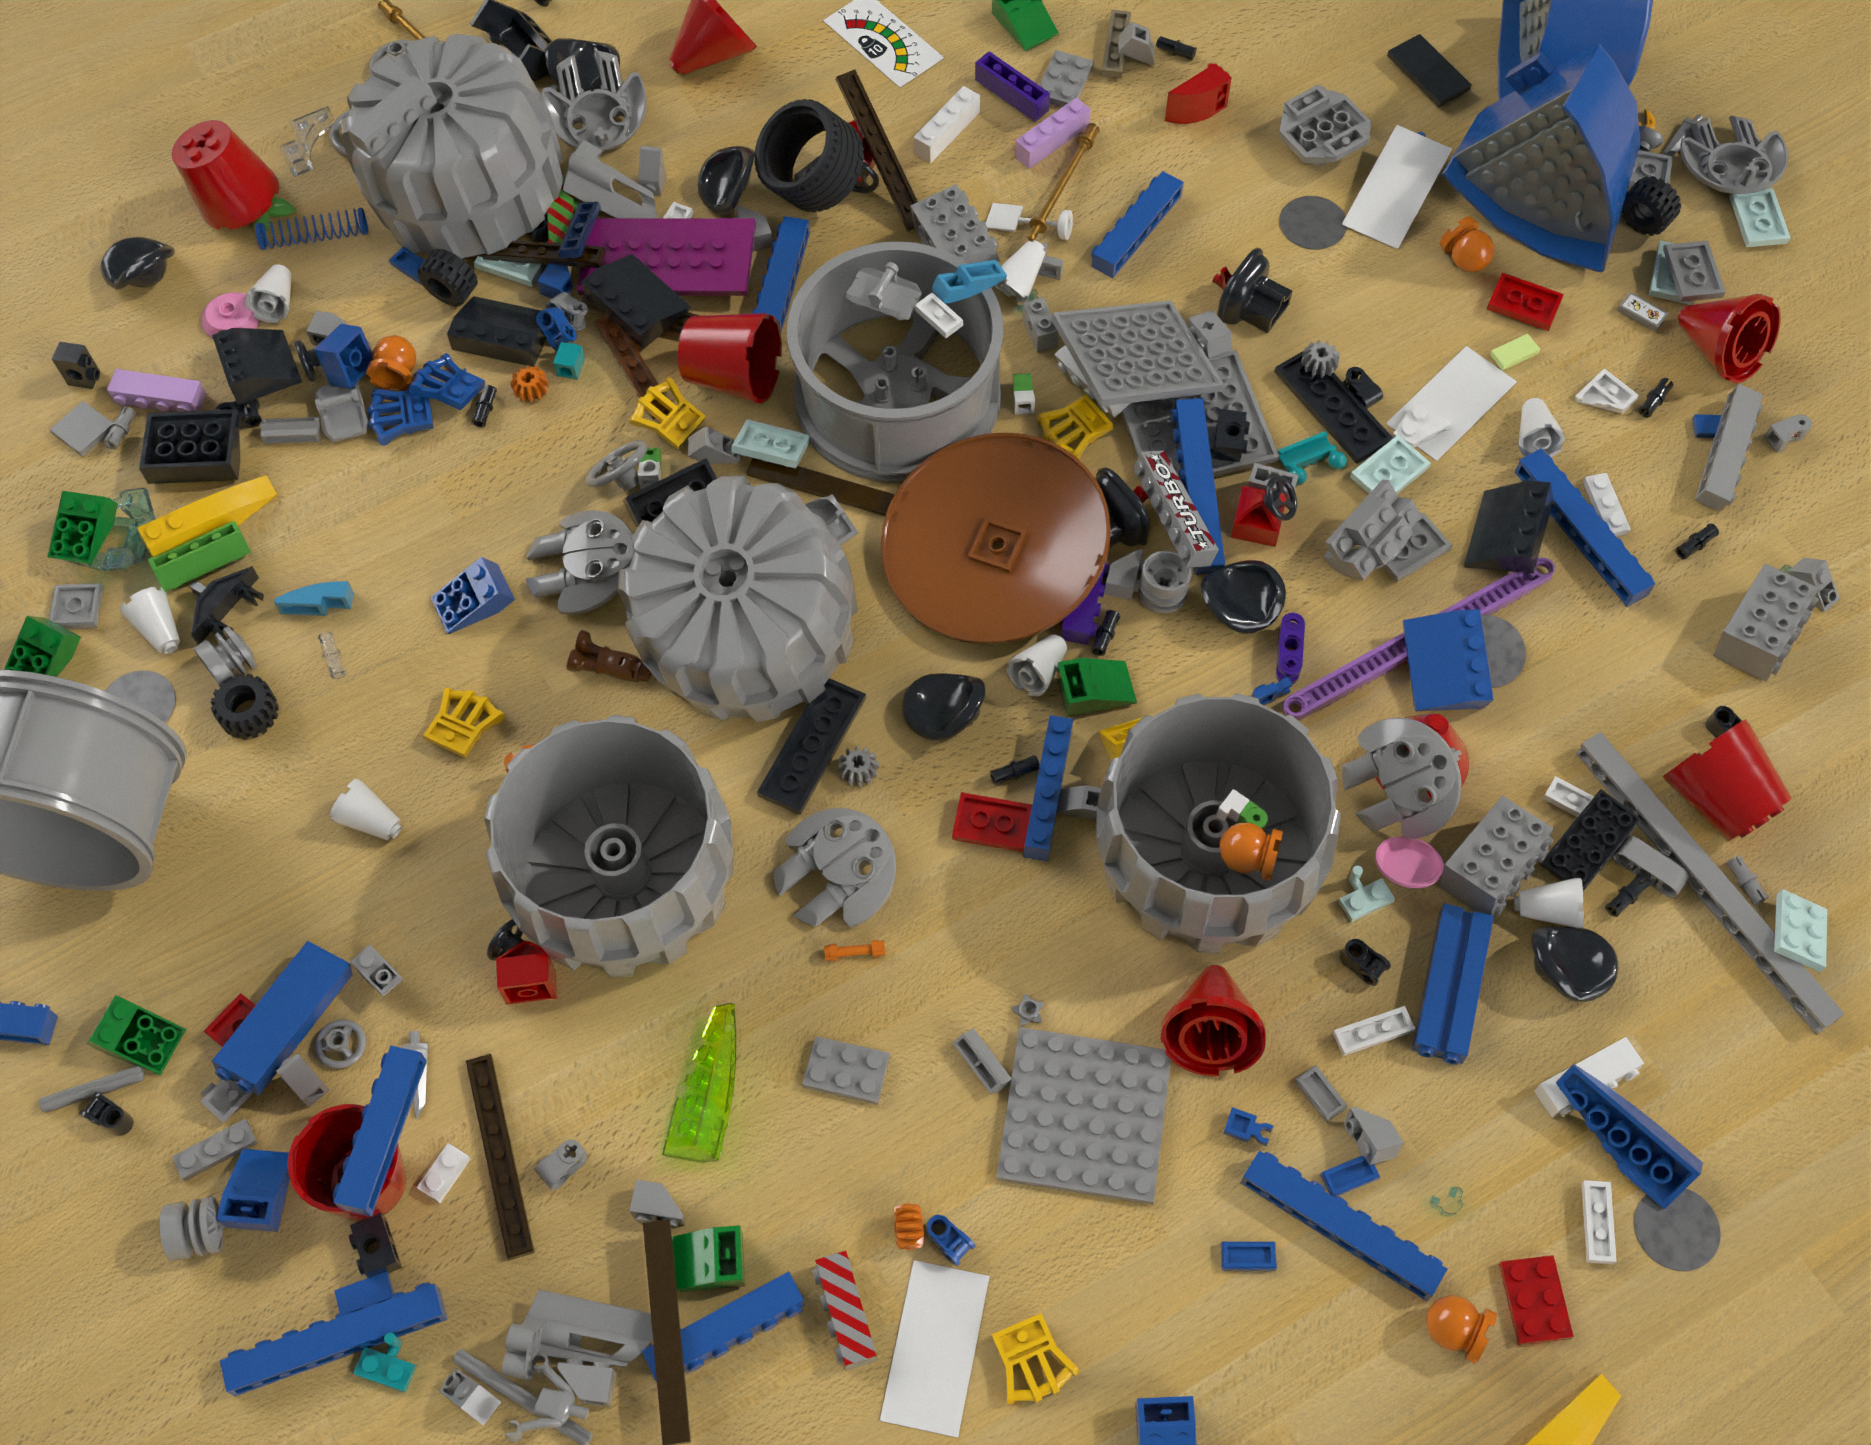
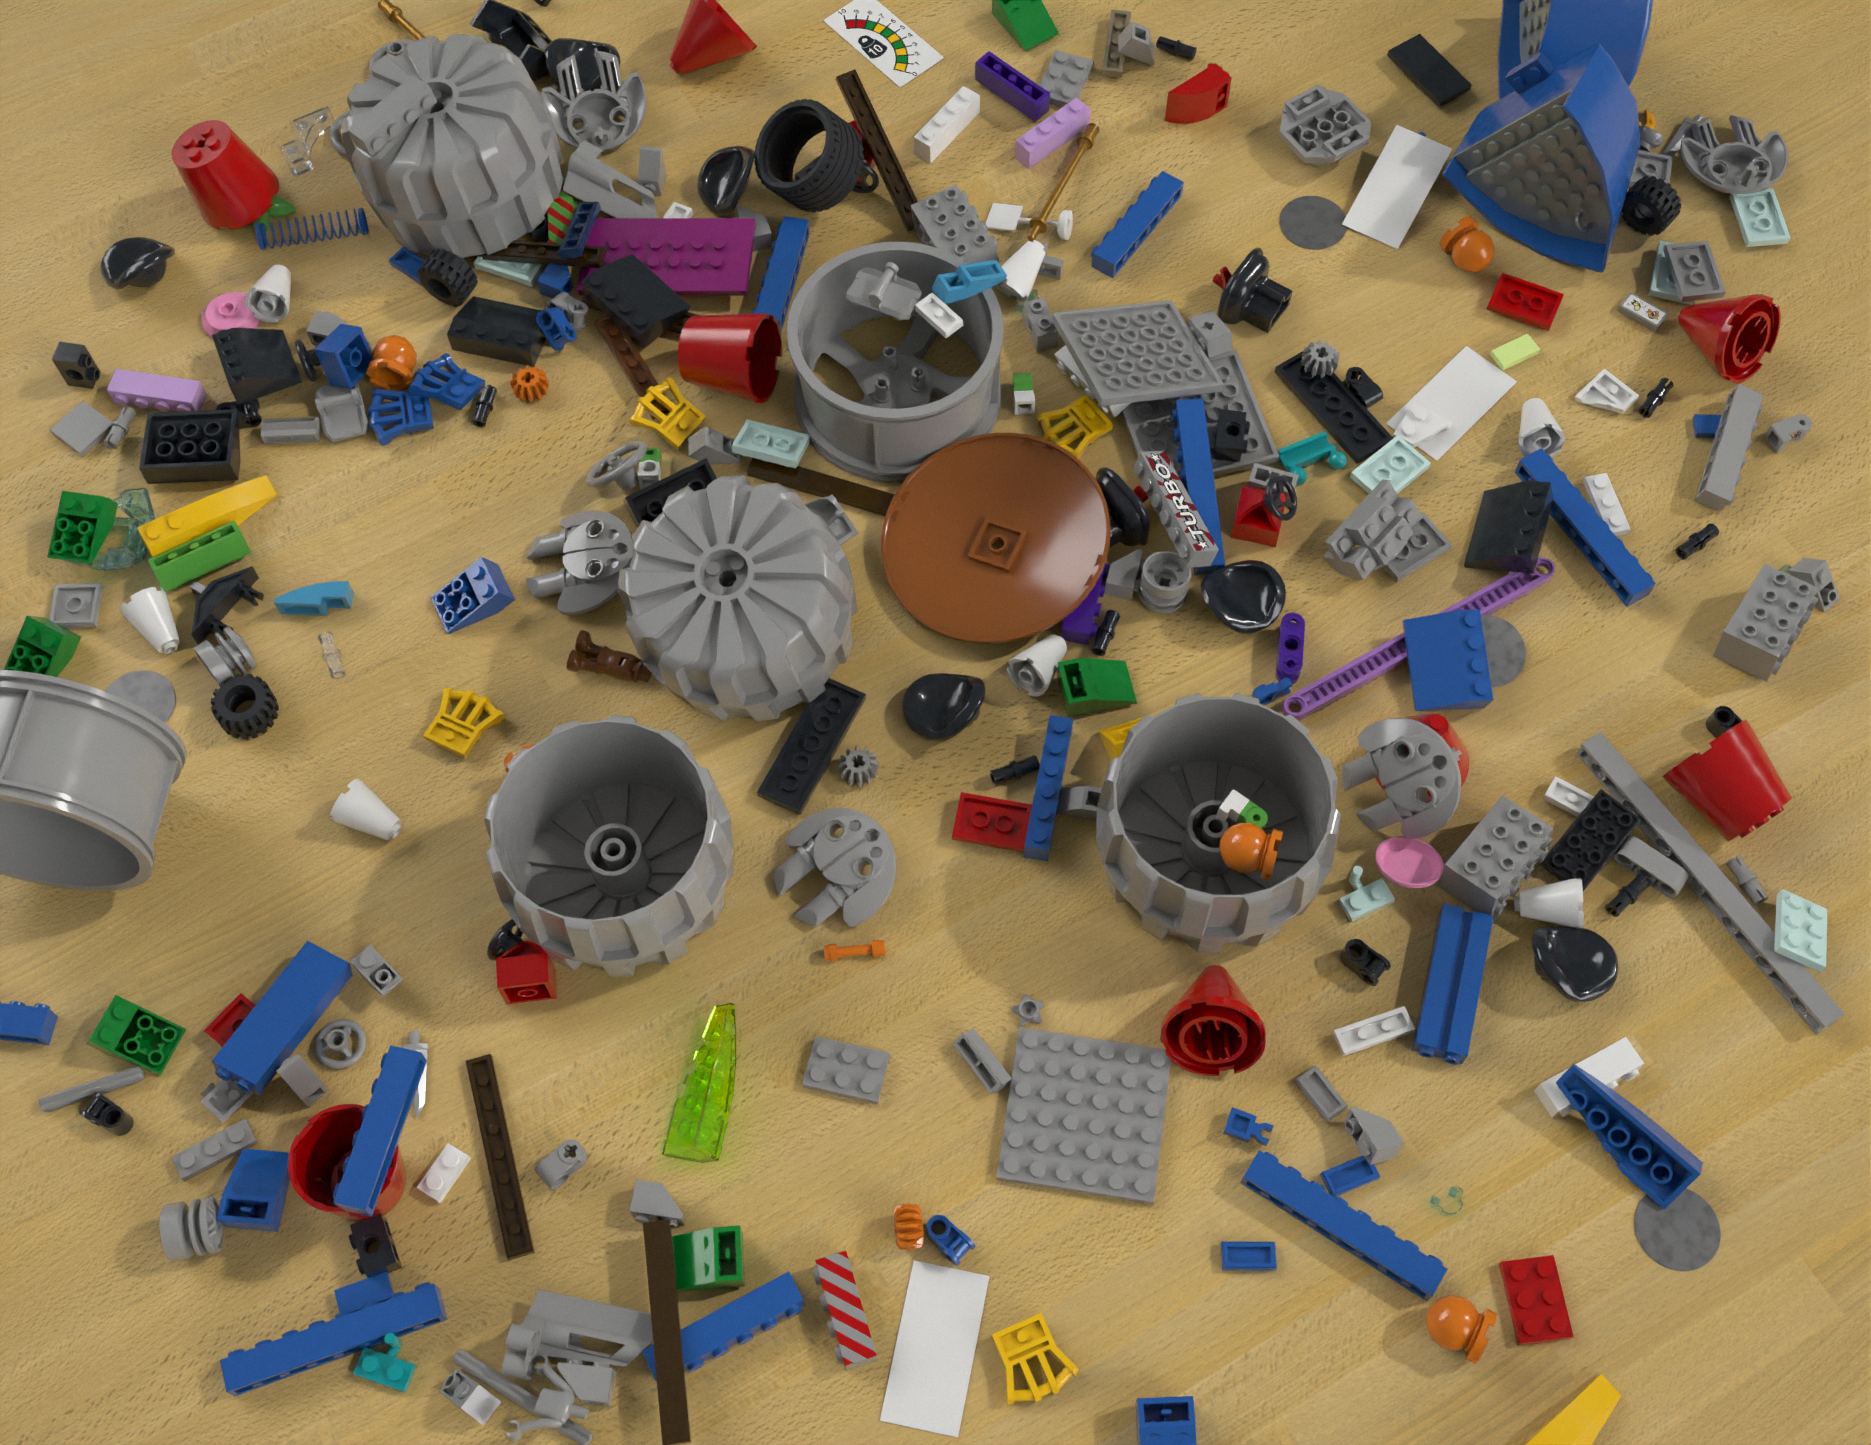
teal brick [553,342,585,380] -> none
white plate [1581,1180,1617,1264] -> none

